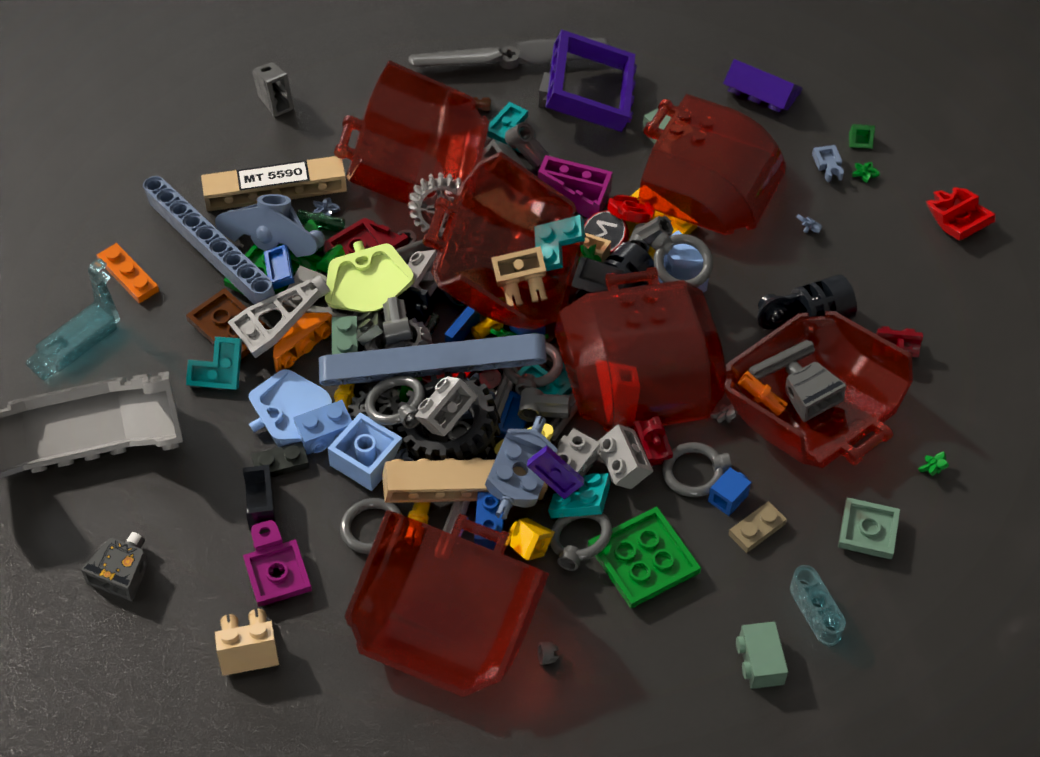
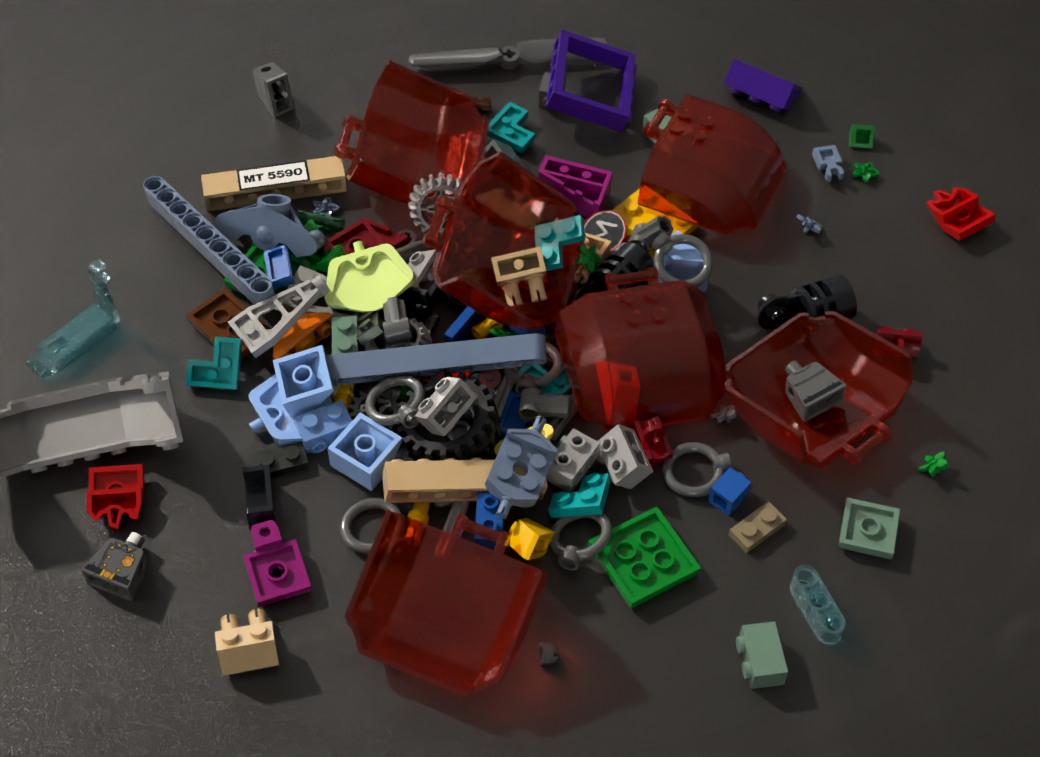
orange plate [97,243,159,304] -> none
dark grey piece [505,122,549,168] -> none
dark purple plate [527,445,584,499] -> none
black panel [571,256,630,302] -> none
red tile [607,195,655,223] -> none
orange pin [738,371,788,416] -> none
dark grey axle [749,340,815,380] -> none
none -> red plate [87,464,145,531]
none -> light blue slope [273,345,334,418]

